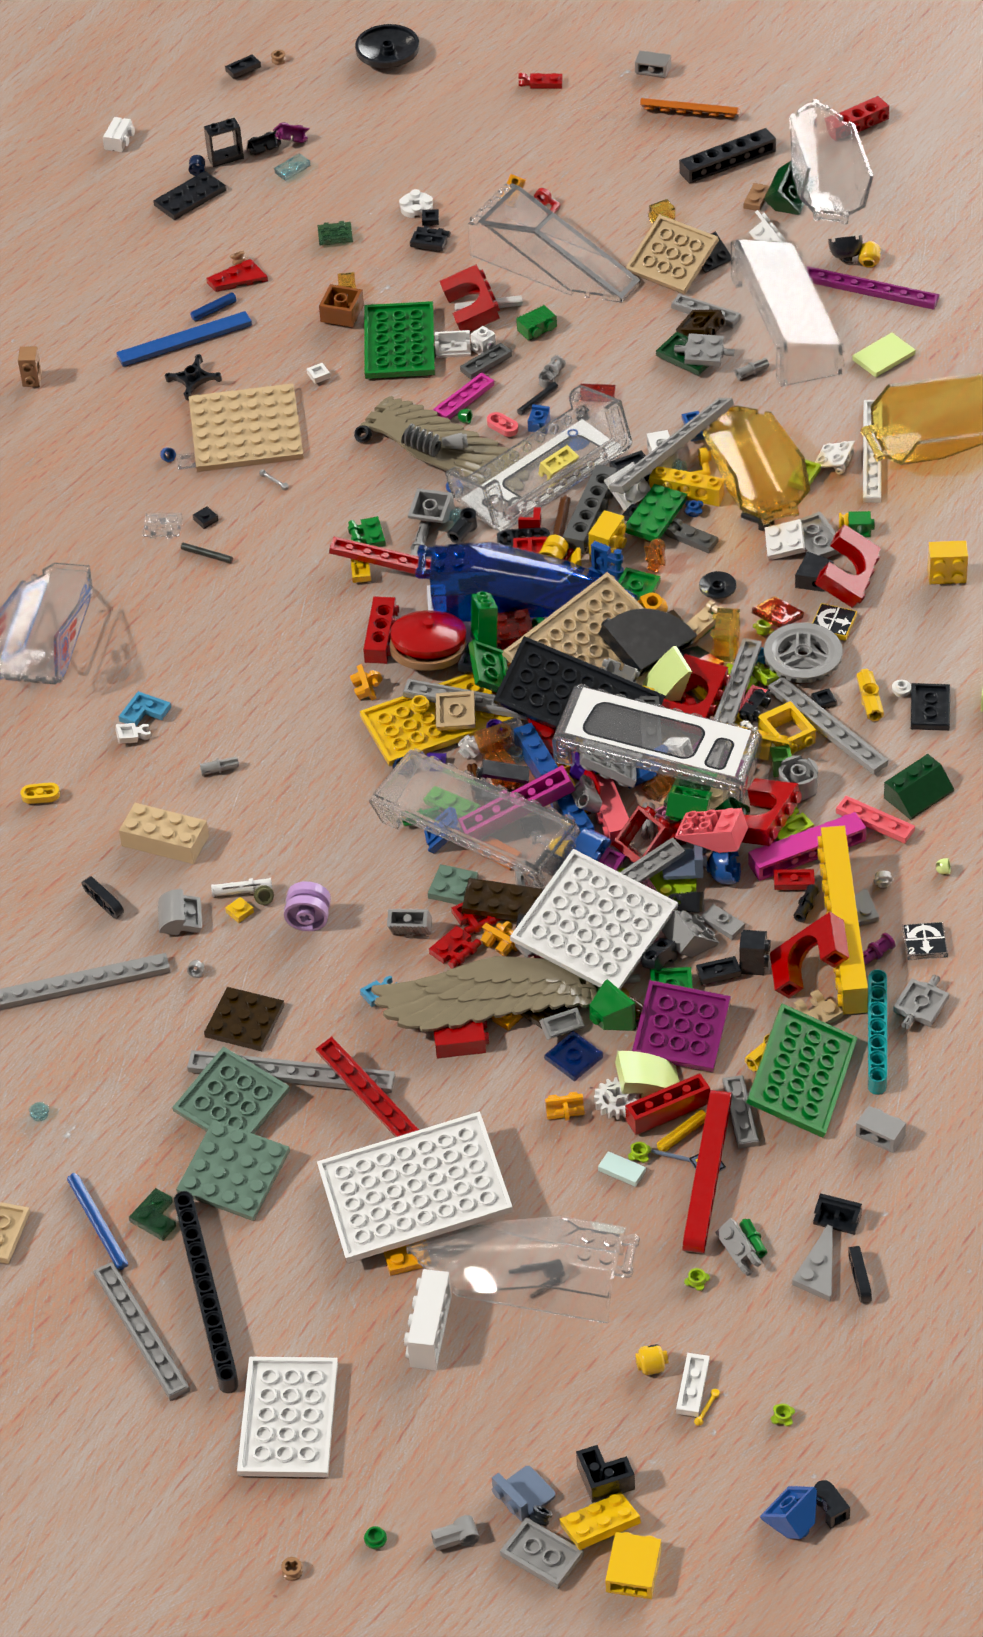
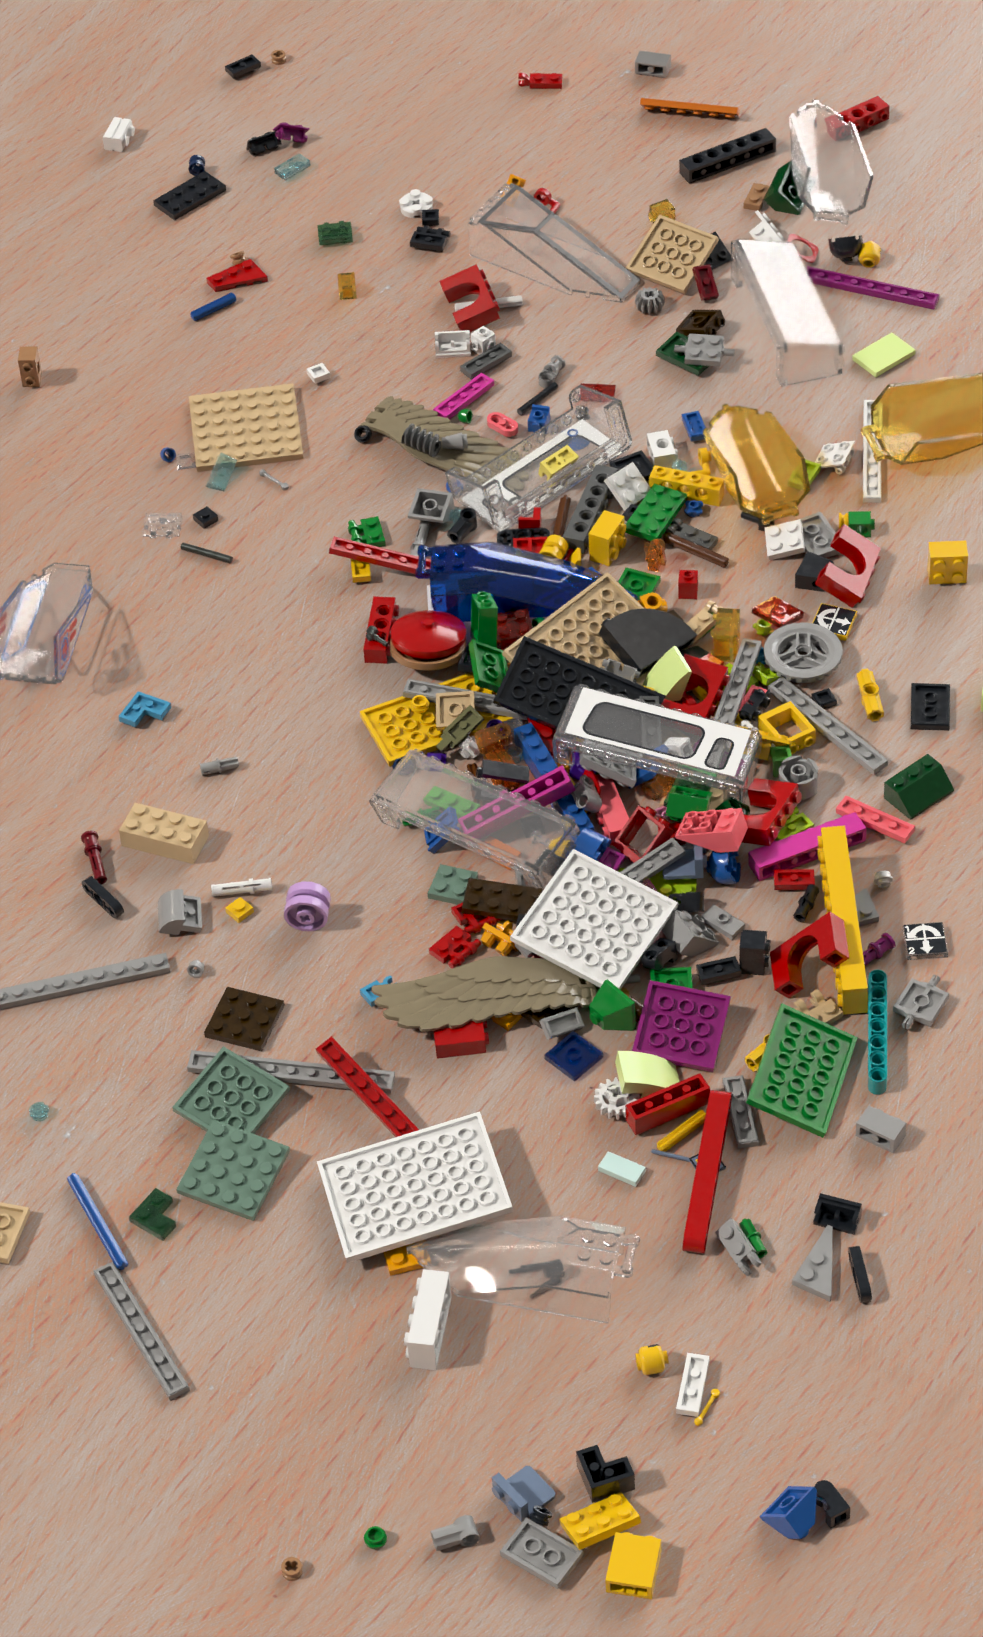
yellow plate [20,783,60,804] -> none
white plate [115,723,151,744] -> none
blue tile [116,311,252,367] -> none
black piece [165,354,222,401] -> none
black beam [174,1191,239,1393] -> none
black window [204,118,244,167] -> none
white plate [237,1357,338,1477] -> none
olive plate [254,885,274,905] -> none
dark orange brick [319,284,364,327] -> none
light orange hips [350,664,383,701] -> none
black dish [355,24,420,68] -> none
green plate [364,301,435,379] -> none
light grey brick [387,909,432,936] -> none
green brick [516,304,557,340] -> none
light orange hips [545,1092,585,1121] -> none
blue plate [591,541,624,581] -> none
light grey plate [609,398,734,494] -> none
lime plate [628,1142,651,1163] -> none
light grey pin [641,802,655,840] -> none
light grey tile [671,294,741,328] -> none
lime plate [684,1268,710,1291] -> none
black dish [699,571,736,599] -> none
light grey axle [735,358,769,380] -> none
lime plate [771,1403,795,1427] -> none
white plate [892,680,911,697] -> none
yellowish green hinge [936,858,951,874] -> none
none -> dark red pin [81,830,107,884]
none -> clear light blue slope [206,452,237,492]
none -> pearl dark grey hand [366,626,388,647]
none -> olive hinge [436,705,484,753]
none -> light grey gear [635,287,665,315]
none -> reddish brown axle [664,532,729,568]
none -> red brick [678,570,698,600]
none -> dark red plate [692,264,719,301]
none -> piece [785,234,819,263]

